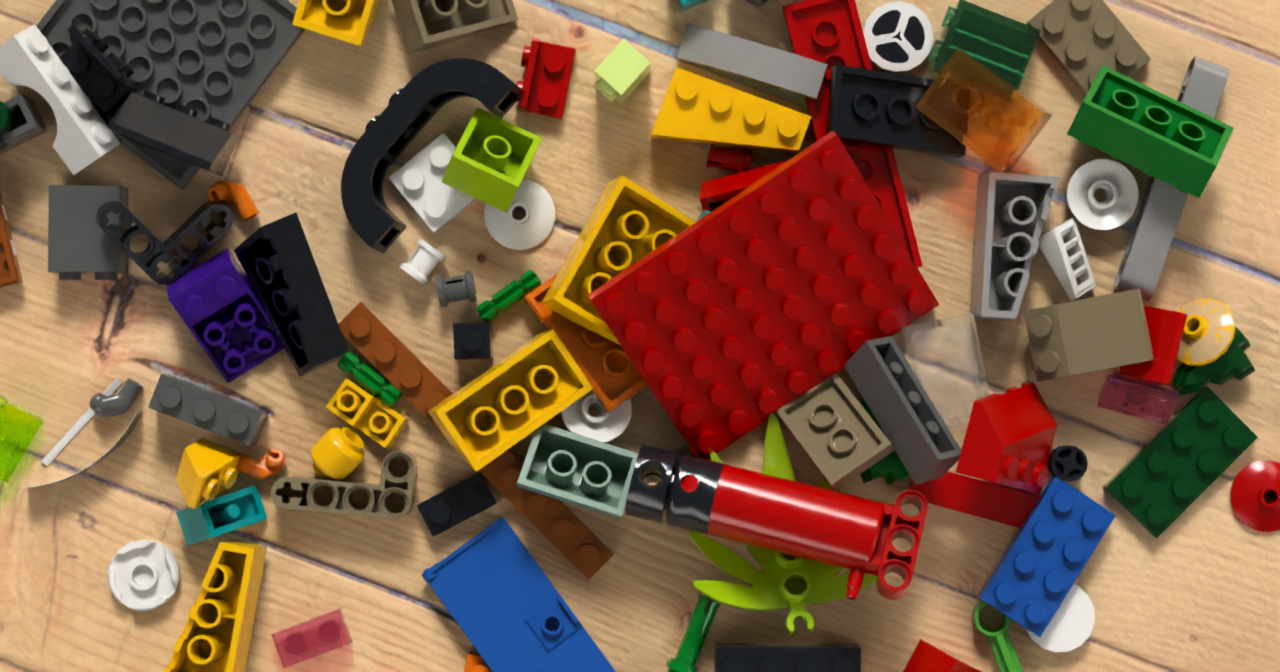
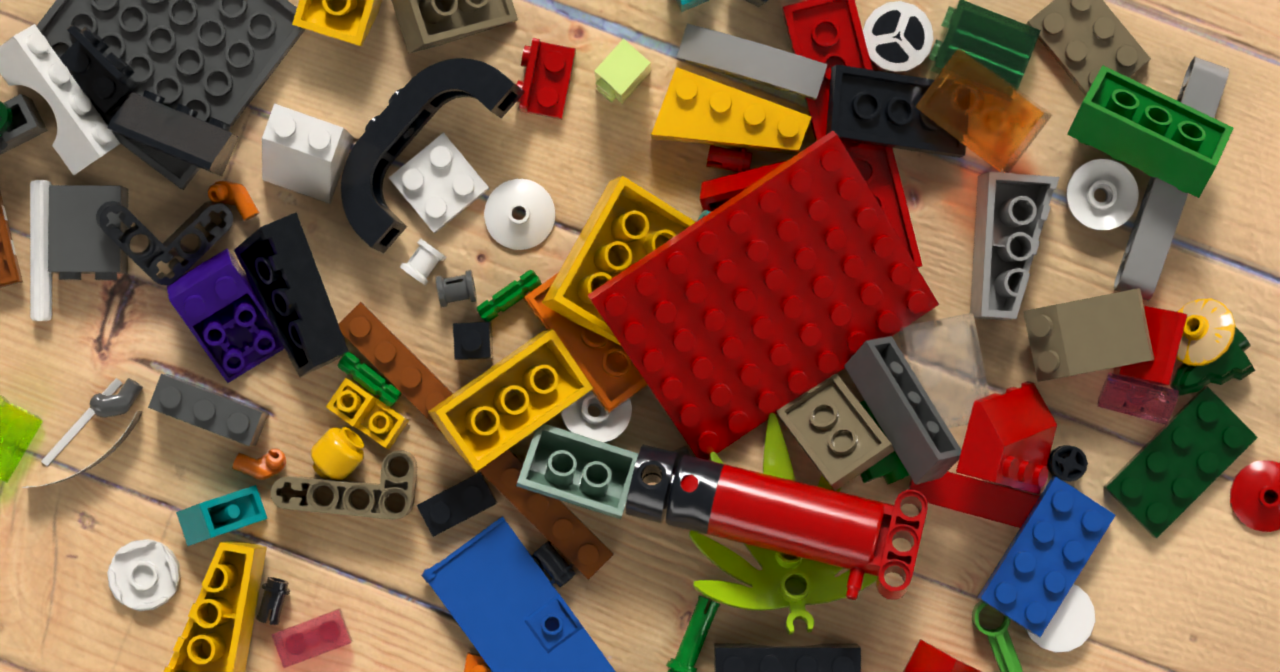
yellow slope [176,438,239,509] -> none
lime brick [441,107,542,213] -> none
white slope [1038,218,1096,301] -> none
none -> white axle [30,180,52,321]
none -> black pin [256,577,290,625]
none -> white slope [262,103,354,204]
none -> black pin [531,541,576,588]

